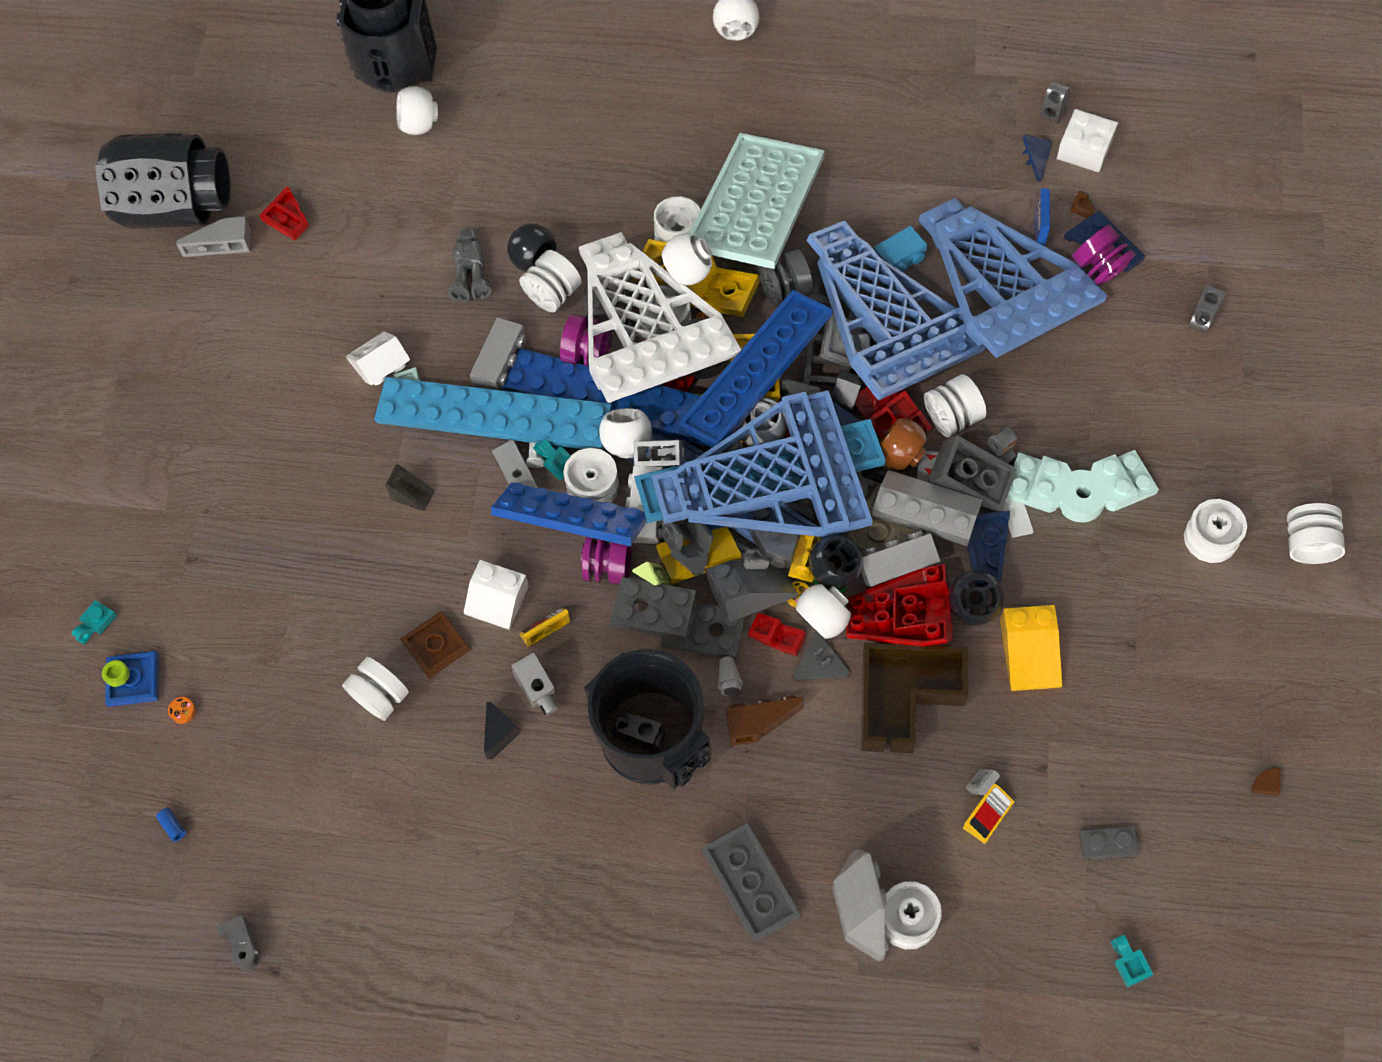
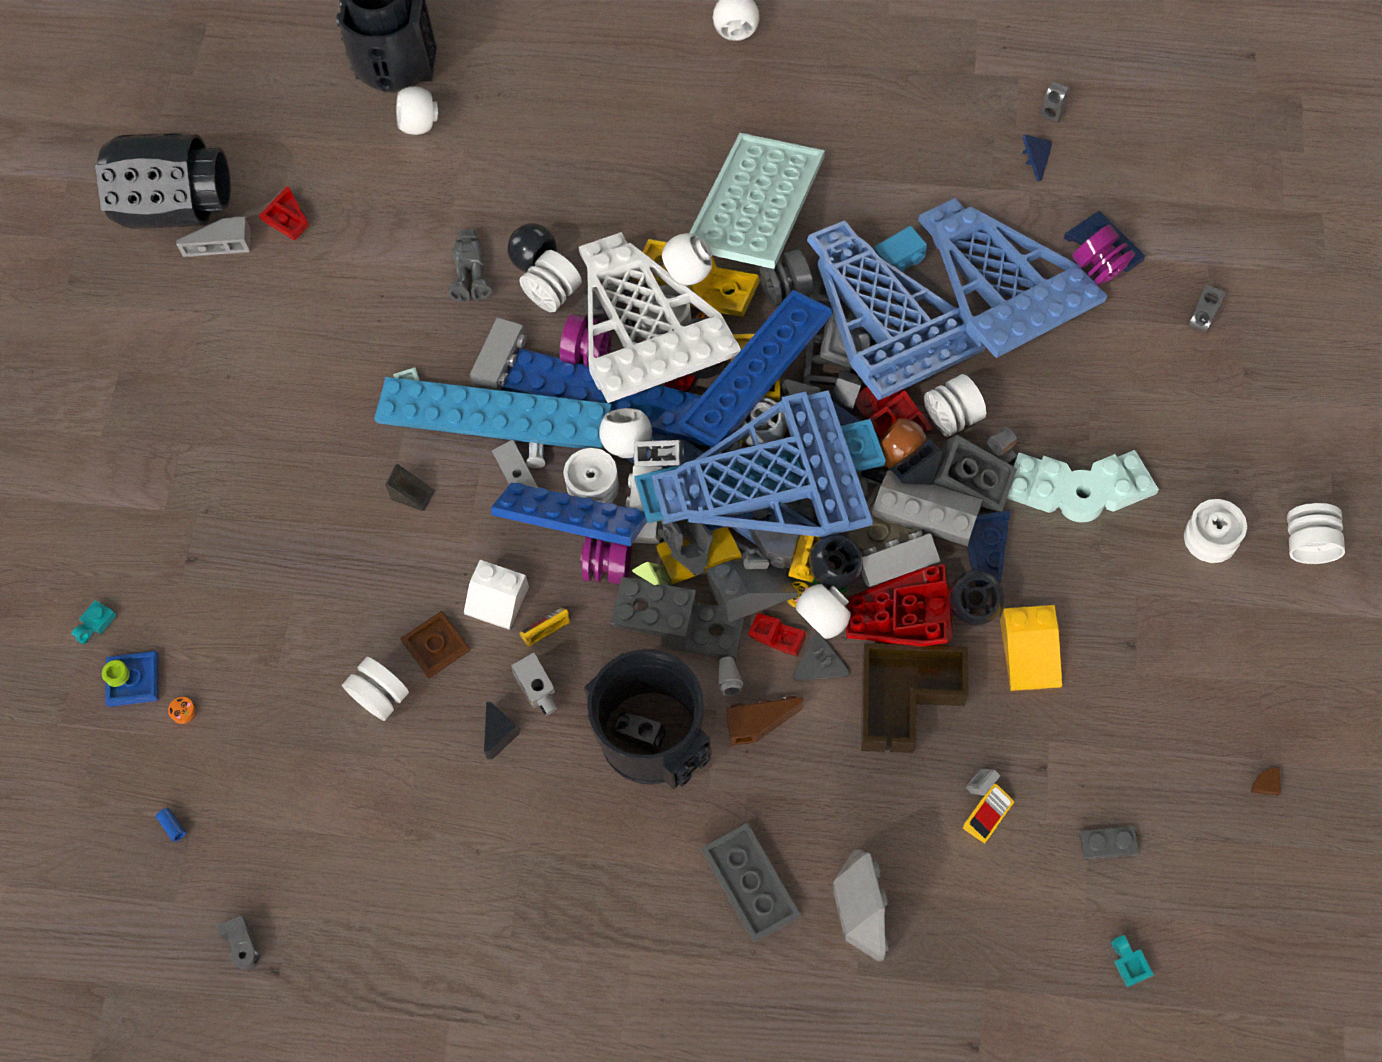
white slope [345,332,410,385] -> none
teal plate [533,439,571,480] -> none
white wheel [654,197,701,242] -> none
white wheel [884,882,941,949] -> none
white sticker [1003,498,1034,538] -> none
blue tile [1034,188,1050,246] -> none
white brick [1057,109,1118,172] -> none
reddish brown tile [1070,190,1094,218] -> none
none -> black slope [890,440,942,485]

